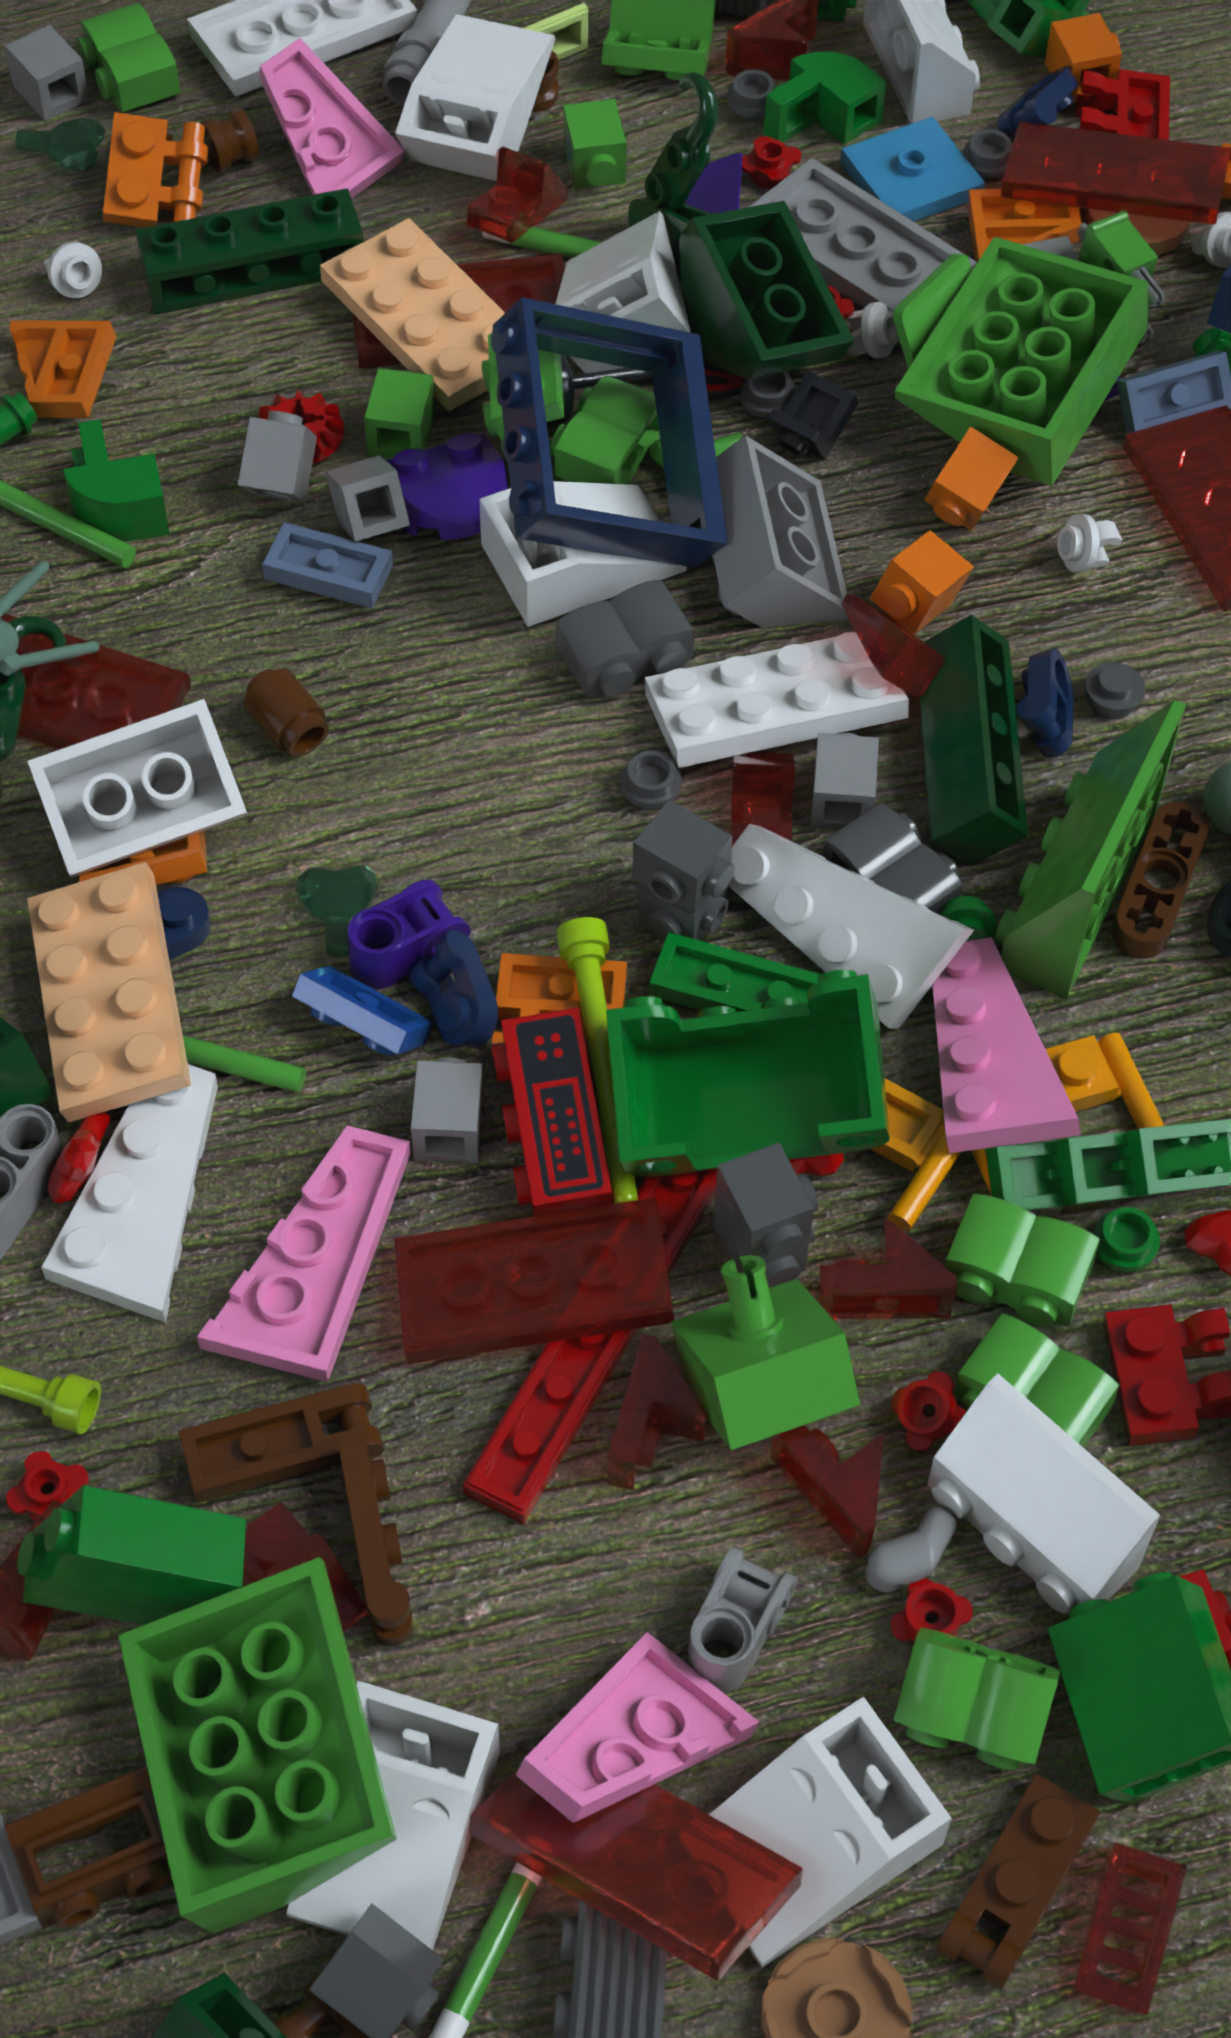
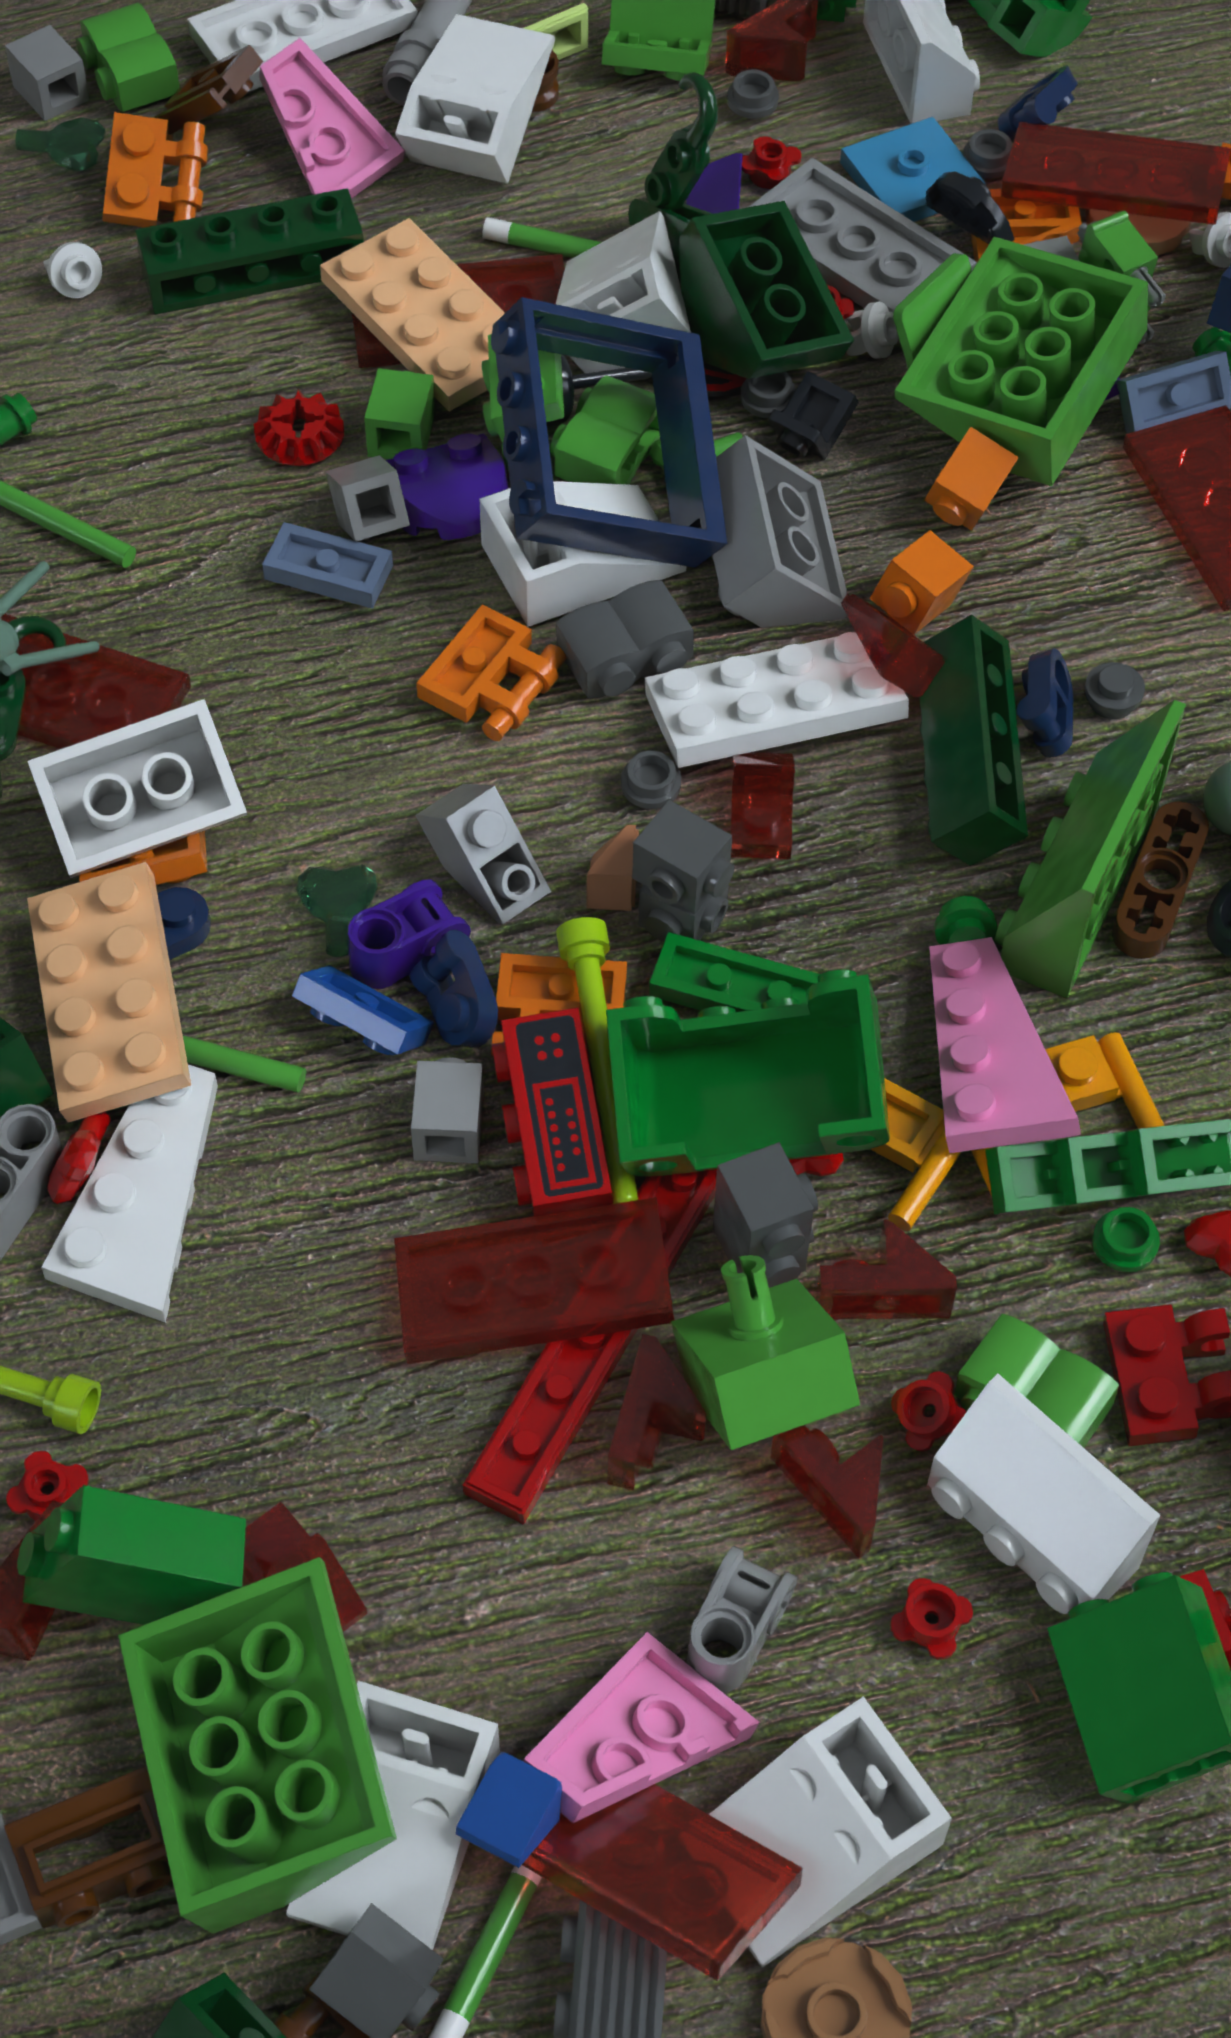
orange wing [9,320,117,418] -> none
green brick [63,419,170,541] -> none
reddish brown plate [178,1383,385,1503] -> none
bright pink wing [197,1126,411,1382] -> none
reddish brown wheel [199,108,259,173] -> none
light grey brick [238,411,317,503] -> none
reddish brown brick [243,668,329,757] -> none
reddish brown plate [338,1436,413,1646] -> none
clear red slope [467,146,569,243] -> none
bright green brick [563,99,627,189] -> none
white wing [729,824,974,1029] -> none
green brick [764,51,887,145] -> none
light grey brick [810,733,879,830] -> none
dark grey brick [822,803,963,914] -> none
light grey arm [865,1507,957,1593] -> none
bright green brick [893,1627,1060,1770] -> none
reddish brown plate [936,1773,1101,1991] -> none
bright green brick [943,1194,1100,1327] -> none
orange brick [1045,13,1122,103] -> none
white plate [1057,514,1123,573] -> none
red plate [1073,69,1170,165] -> none
clear red slope [1073,1842,1187,2015] -> none
none -> reddish brown plate [154,45,263,135]
none -> light grey slope [415,784,551,924]
none -> orange plate [416,604,566,741]
none -> blue slope [455,1752,562,1868]
none -> nougat slope [587,825,639,911]
none -> black plate [926,171,1015,244]

